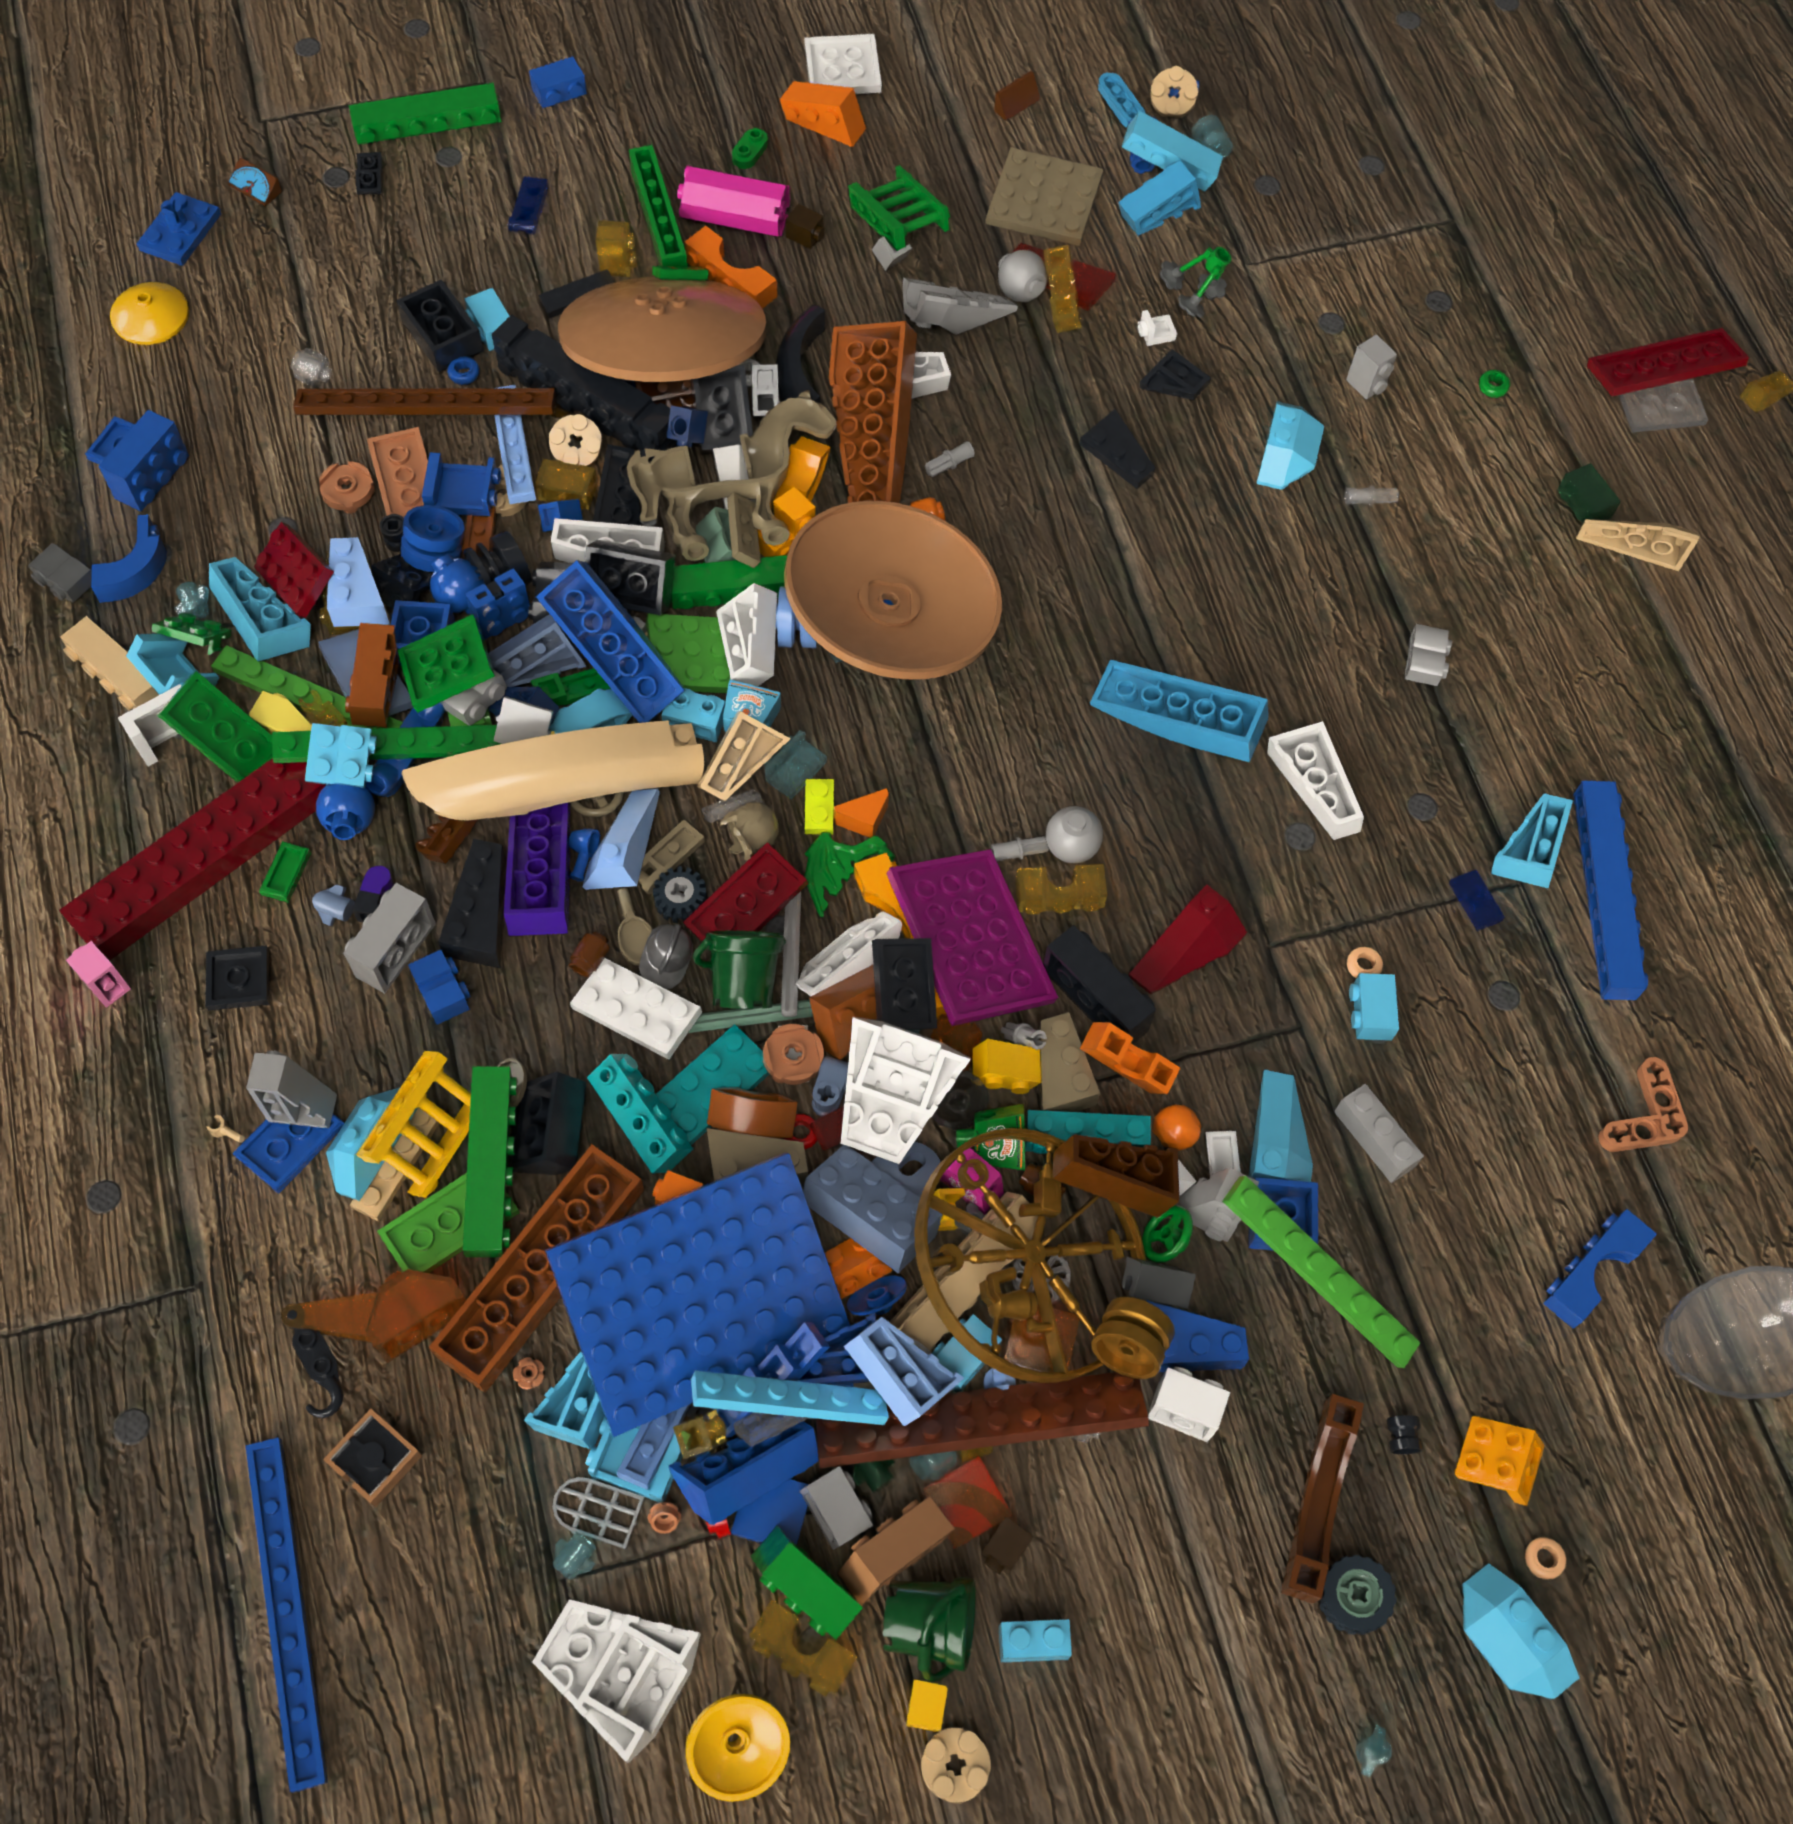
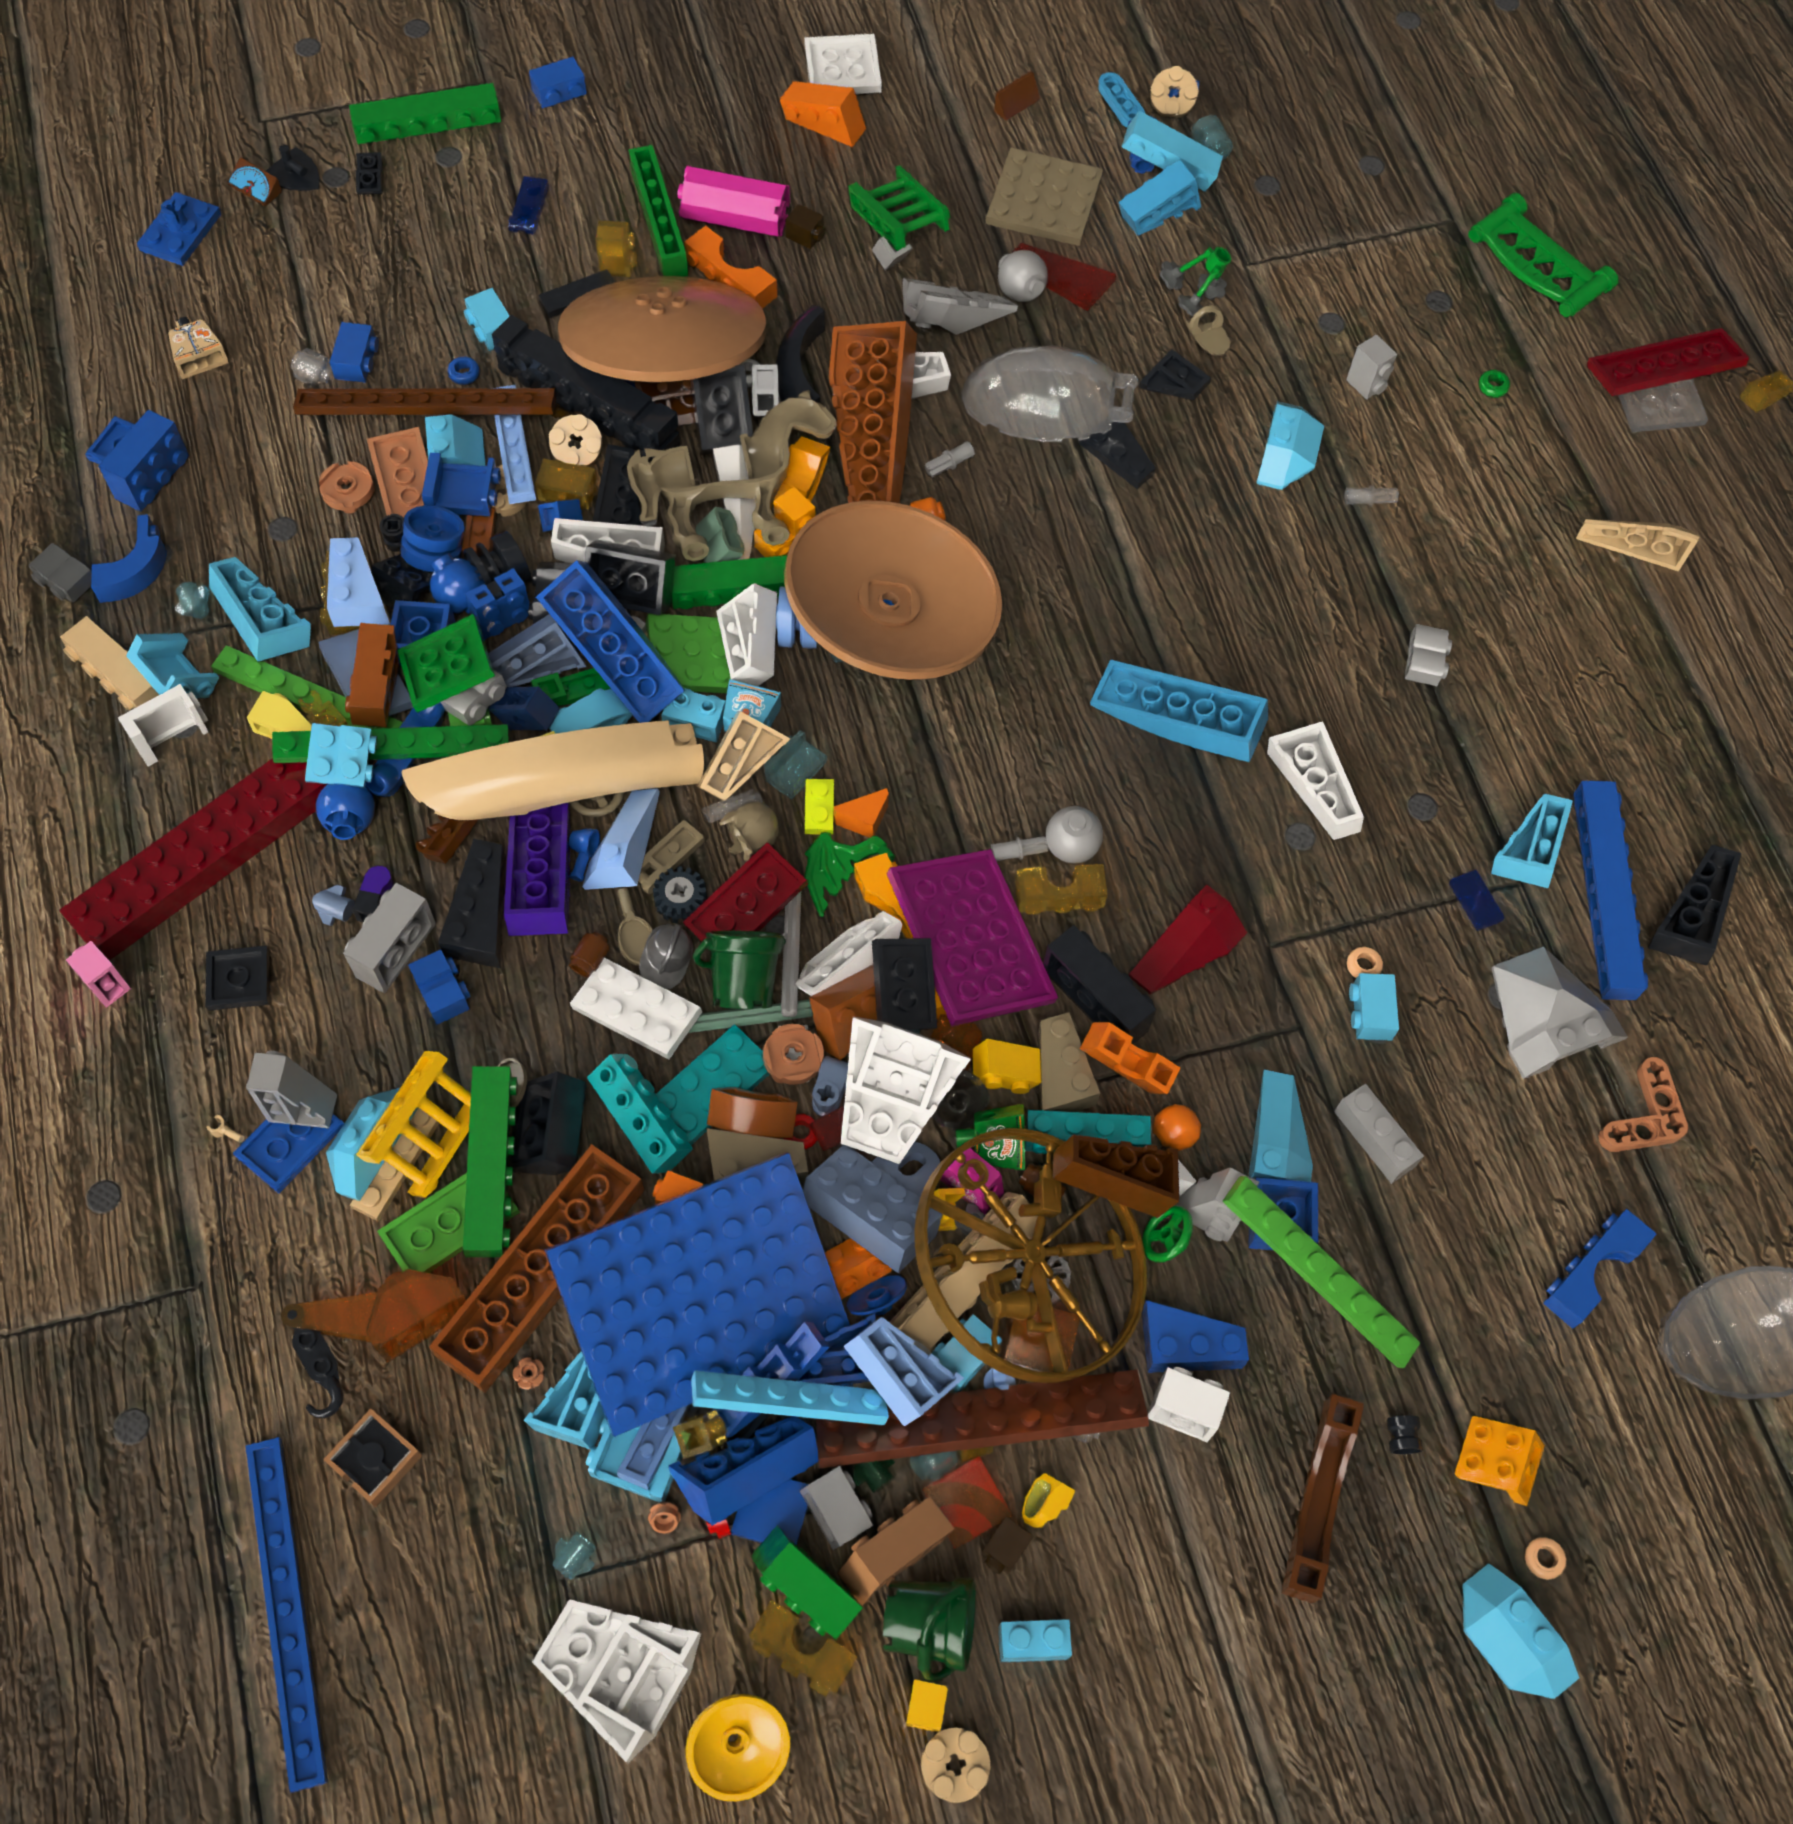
yellow dish [110,282,189,345] -> none
green piece [152,613,231,655] -> none
green plate [157,671,273,783] -> none
dark red plate [254,522,334,618] -> none
green tile [259,841,311,903] -> none
black brick [396,279,484,372] -> none
light grey piece [493,696,553,744] -> none
light grey window [552,1477,645,1550] -> none
green tile [652,266,709,280] -> none
dark blue brick [667,405,708,448] -> none
dark tan plate [727,492,761,568] -> none
green plate [732,128,768,169] -> none
clear plate [733,1412,808,1447] -> none
light grey axle [1001,1022,1047,1050] -> none
clear yellow arch [1043,245,1082,333] -> none
pearl gold wheel [1091,1297,1175,1379] -> none
dark grey hinge [1122,1256,1196,1308] -> none
white bracket [1138,310,1177,346] -> none
white tile [1205,1131,1241,1178] -> none
black wheel [1319,1555,1397,1635] -> none
clear light blue piece [1355,1725,1392,1777] -> none
clear green brick [1557,463,1621,523] -> none
none -> tan torso [168,317,229,379]
none -> black shield [266,145,320,191]
none -> blue brick [330,322,379,383]
none -> medium azure slope [425,414,486,466]
none -> clear windscreen [961,345,1139,442]
none -> yellow rock [1022,1473,1075,1528]
none -> dark tan piece [1186,305,1230,356]
none -> green piece [1468,193,1619,317]
none -> light grey wedge [1492,947,1628,1079]
none -> black wedge [1648,845,1741,966]

